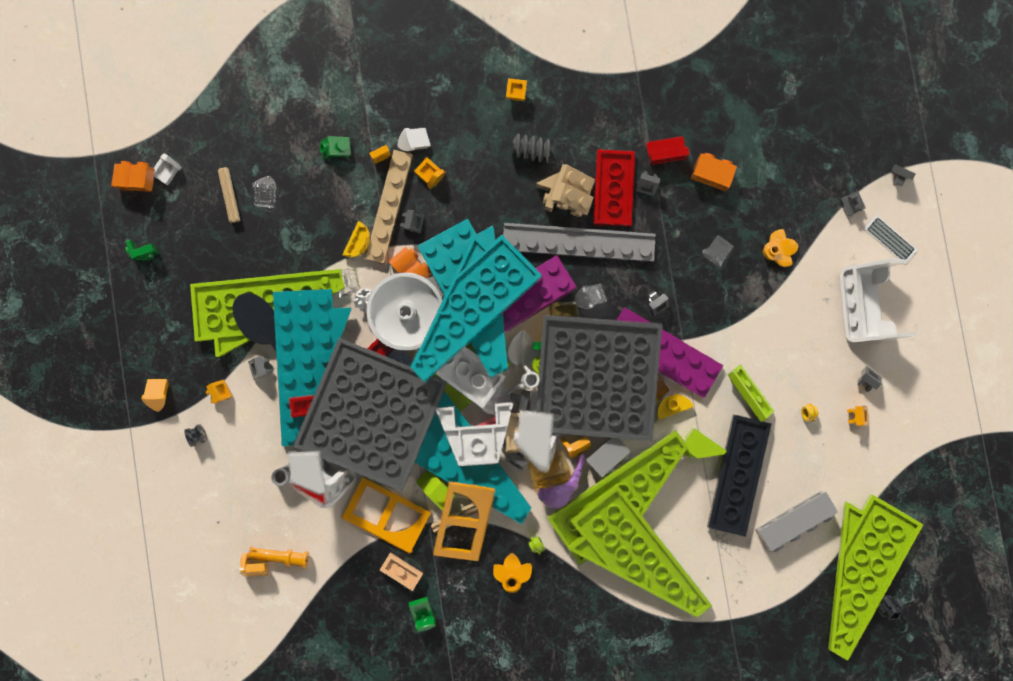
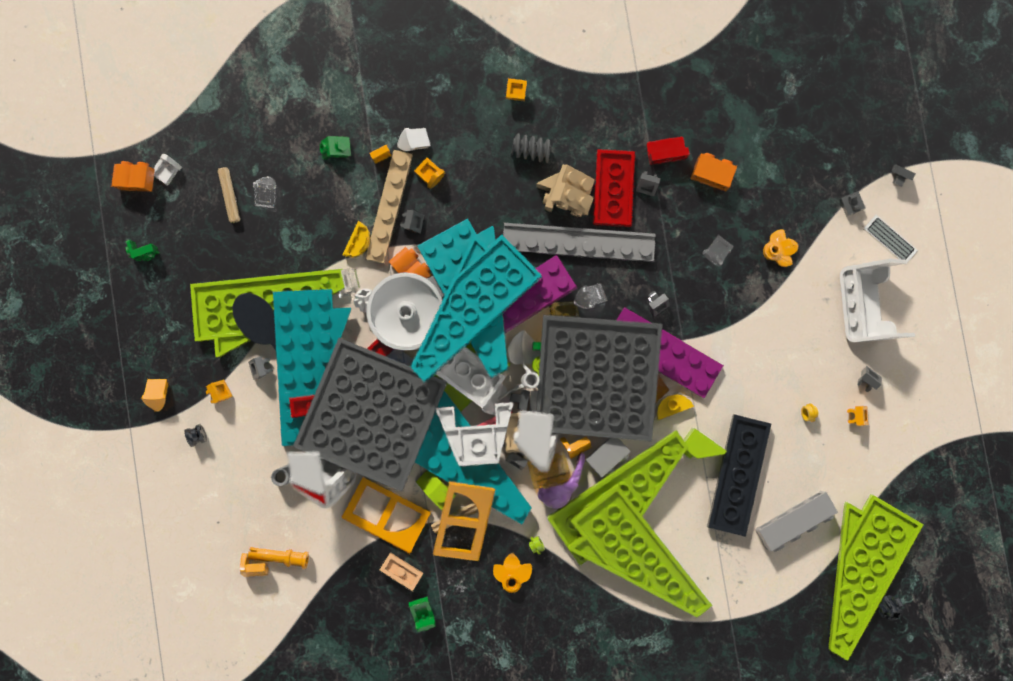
lime plate [727,364,774,422] -> none

